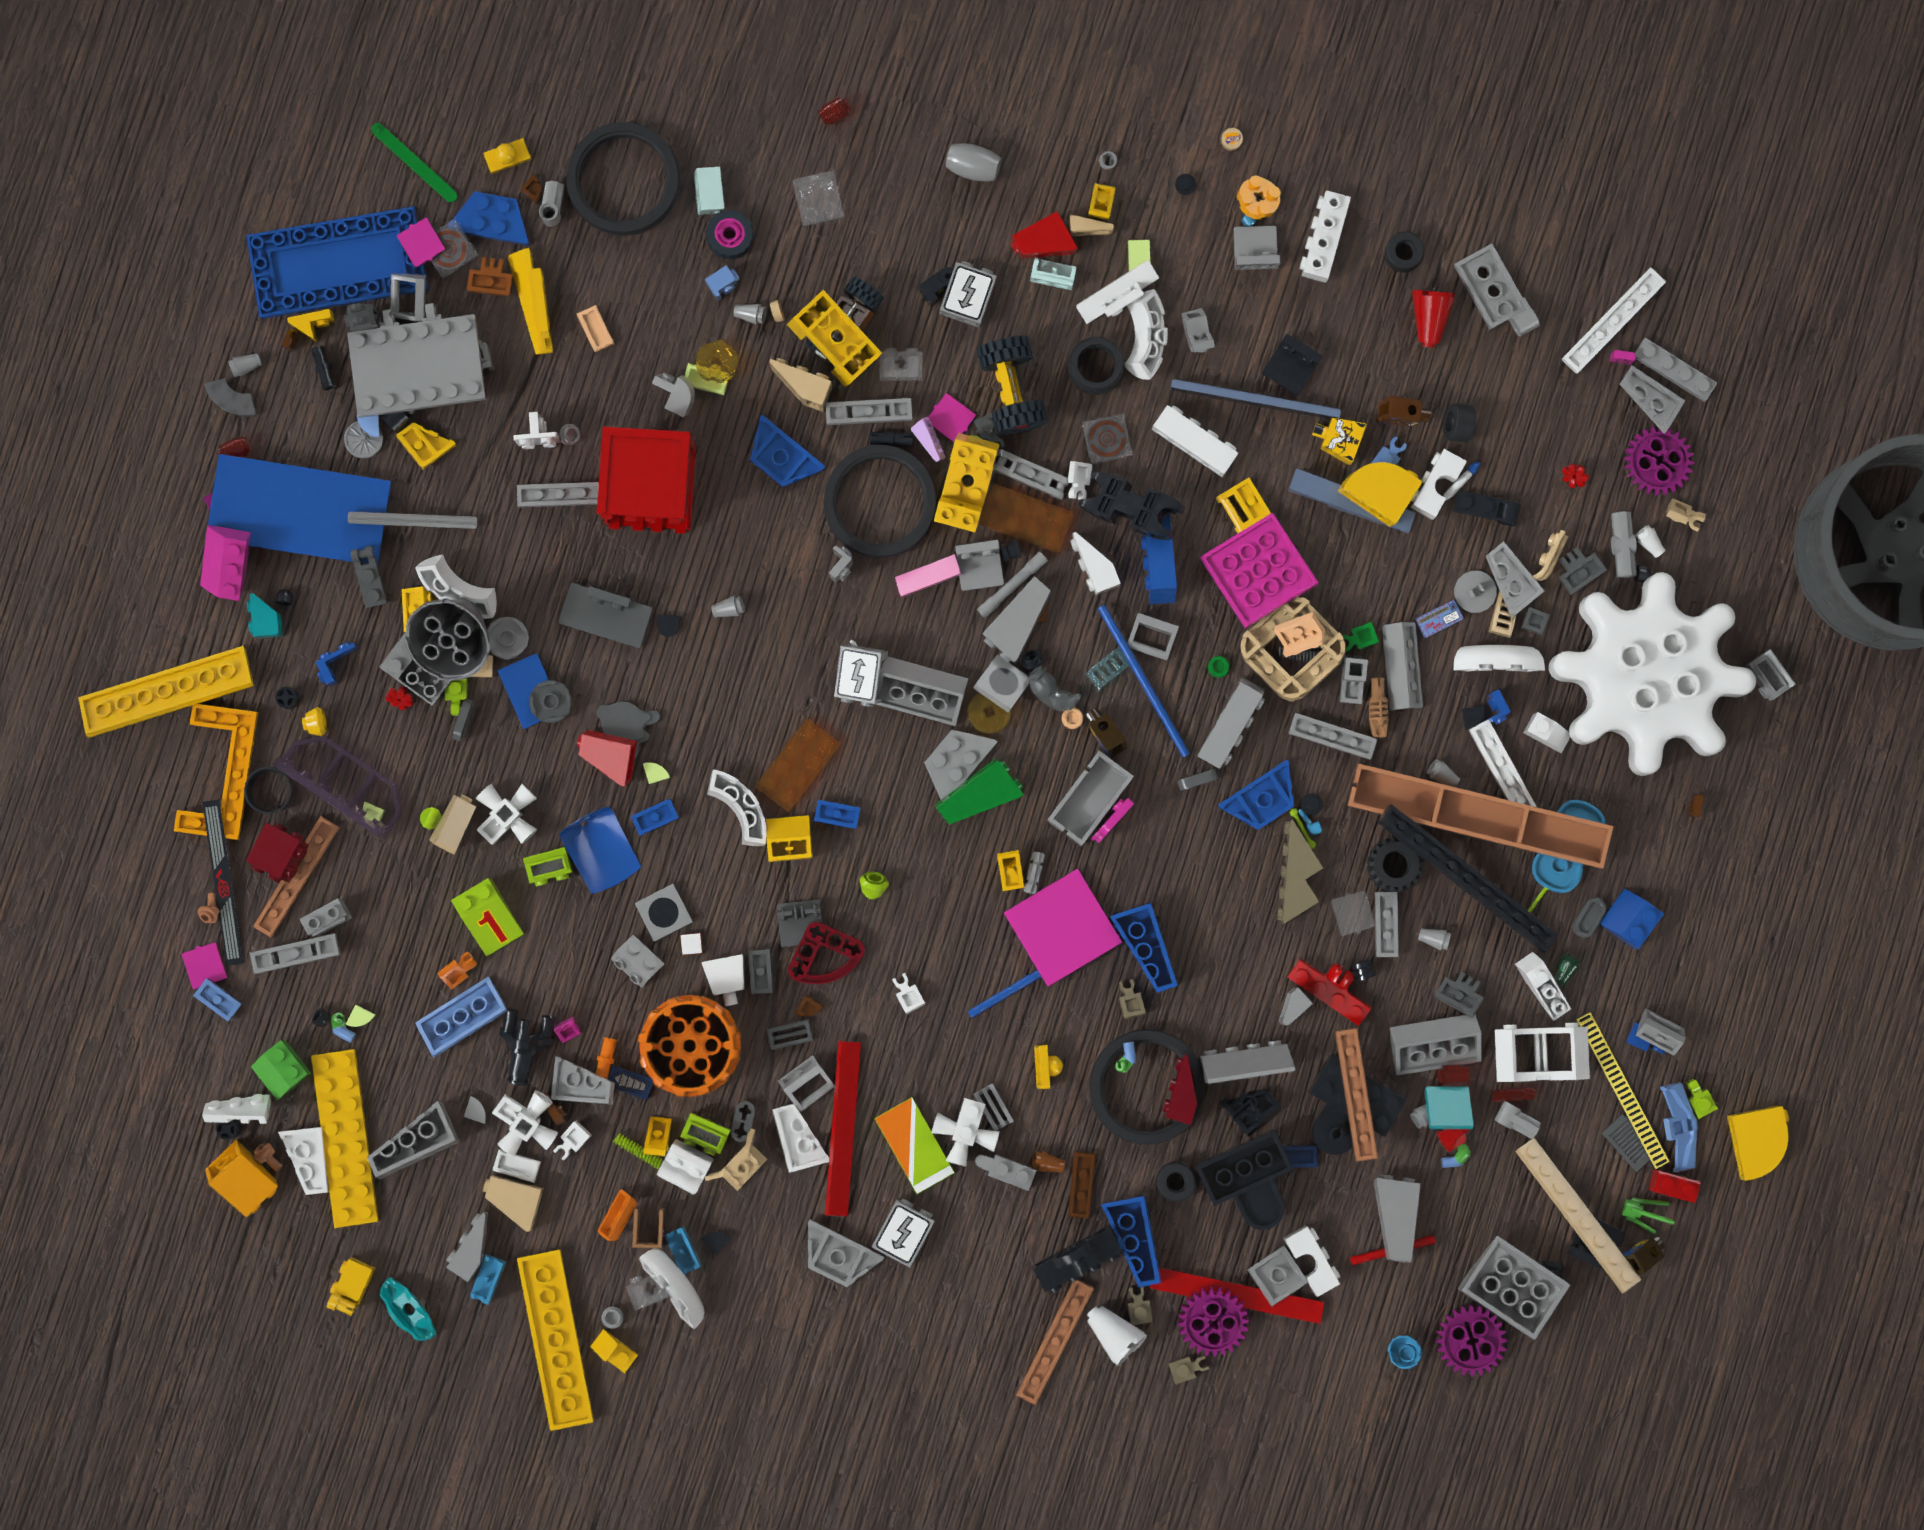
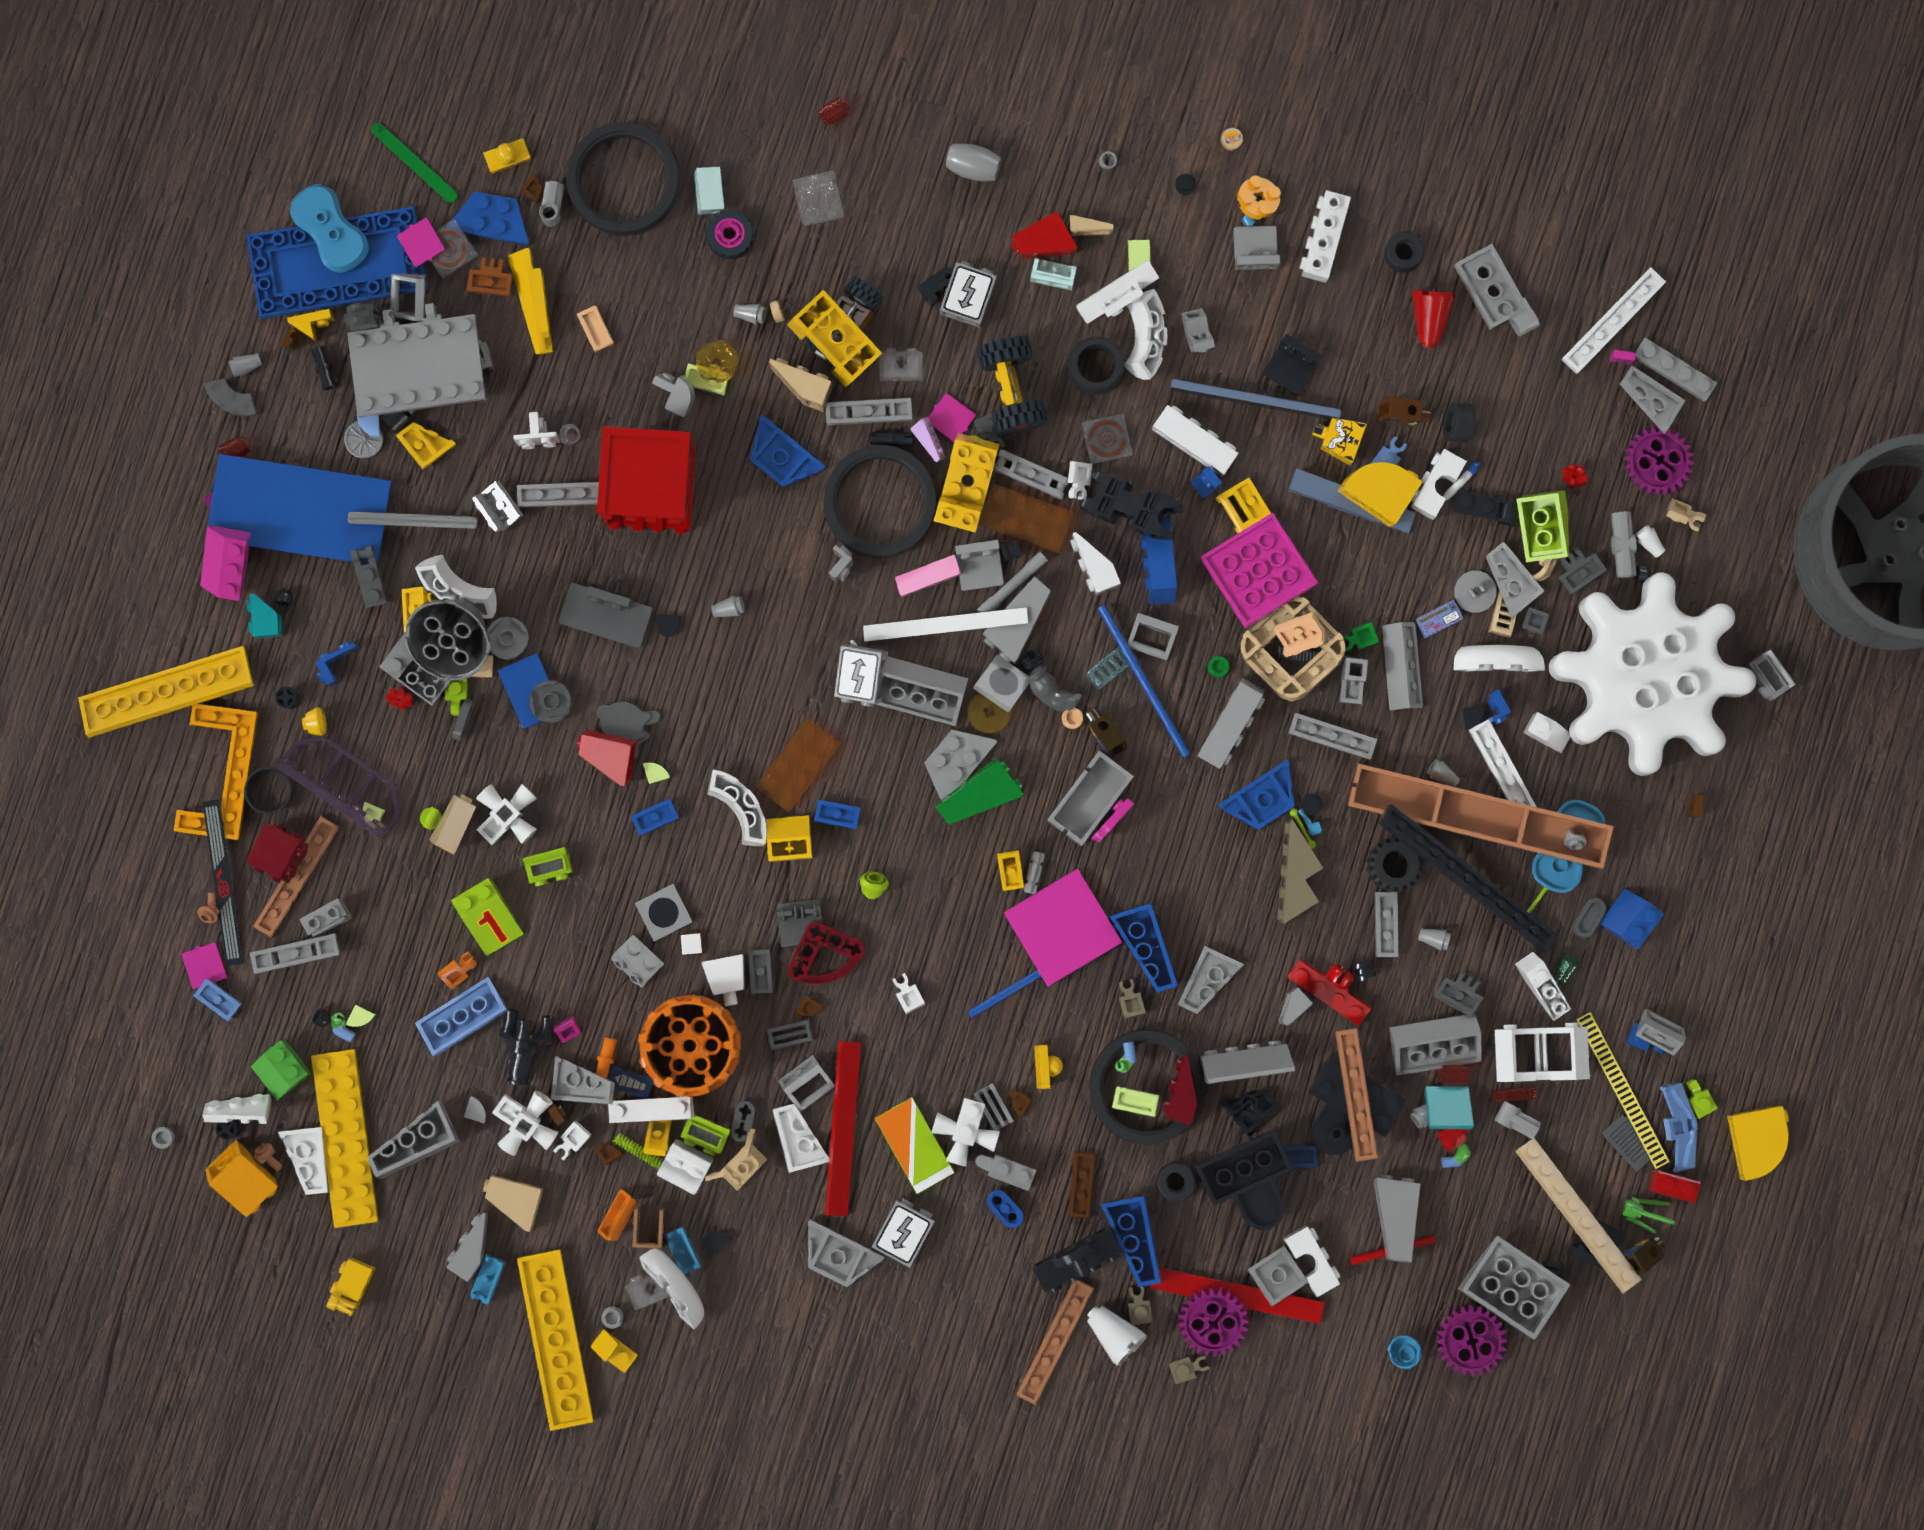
teal piece [380,1277,437,1341] -> none
white tile [492,1149,541,1183] -> none
blue piece [559,807,641,894] -> none
medium blue brick [705,266,740,301] -> none
dark orange cone [1031,1150,1065,1173] -> none
yellow slope [1088,183,1115,221] -> none
dark grey beam [1177,769,1219,791] -> none
clear piece [1331,890,1375,936] -> none
medium nougat hinge [1369,678,1388,738] -> none
none -> light grey tile [152,1127,175,1149]
none -> dark azure plate [290,184,369,273]
none -> light grey bracket [472,481,523,532]
none -> reddish brown tile [593,1144,623,1166]
none -> white plate [608,1096,694,1123]
none -> white sticker [863,607,1028,642]
none -> blue plate [987,1190,1023,1228]
none -> reddish brown tile [1011,1088,1033,1118]
none -> yellowish green tile [1112,1086,1159,1117]
none -> light grey wing [1177,946,1244,1014]
none -> blue bracket [1191,466,1222,498]
none -> lime slope [1517,490,1569,562]
none -> light grey plate [1564,827,1587,851]

